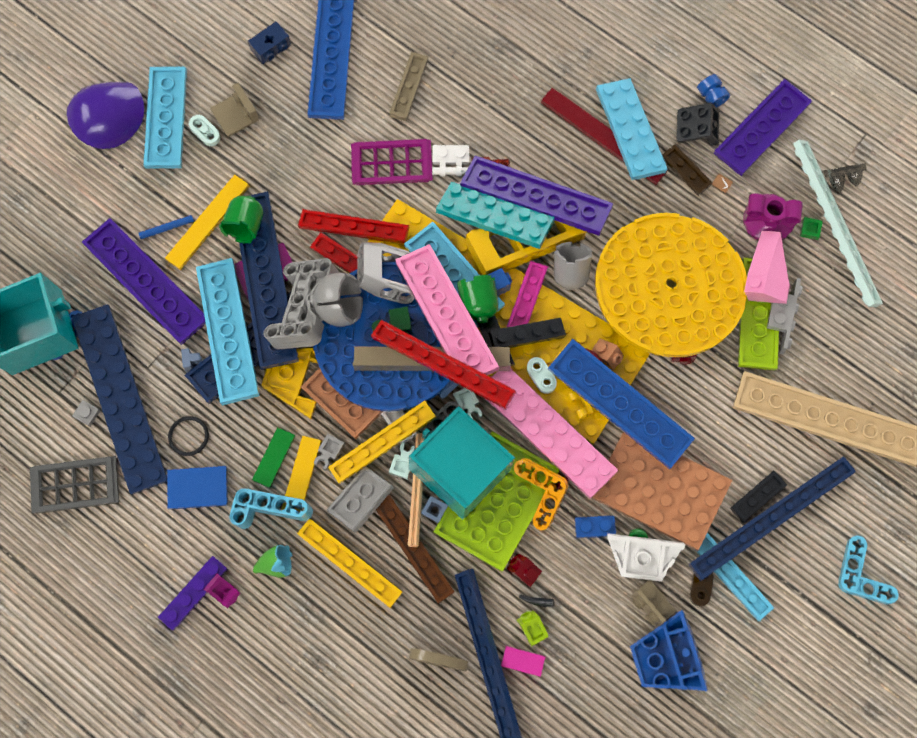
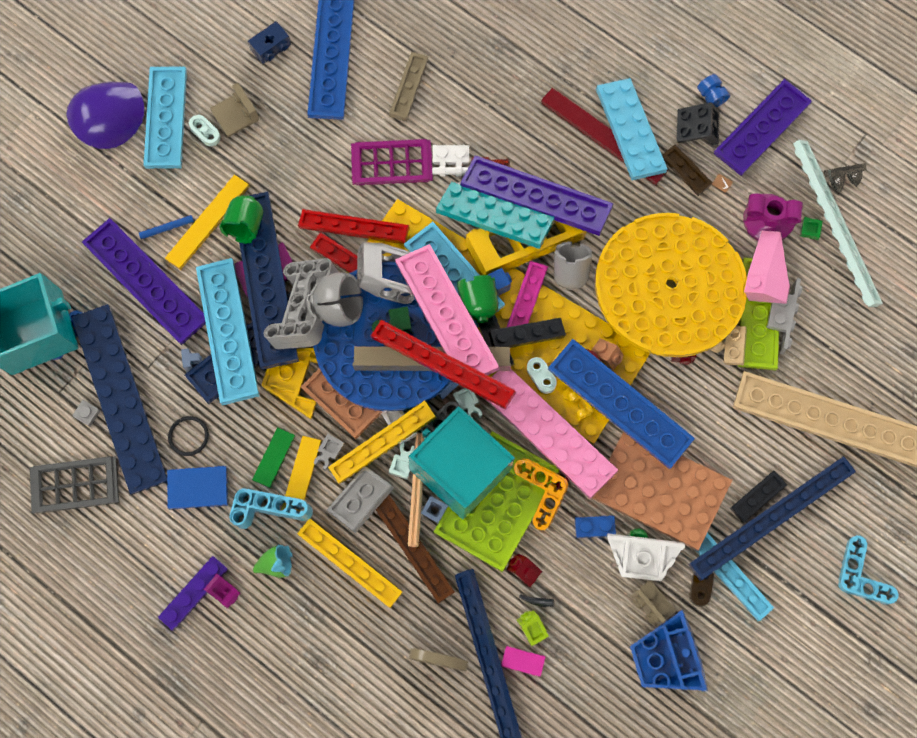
none -> tan plate [710,326,747,365]

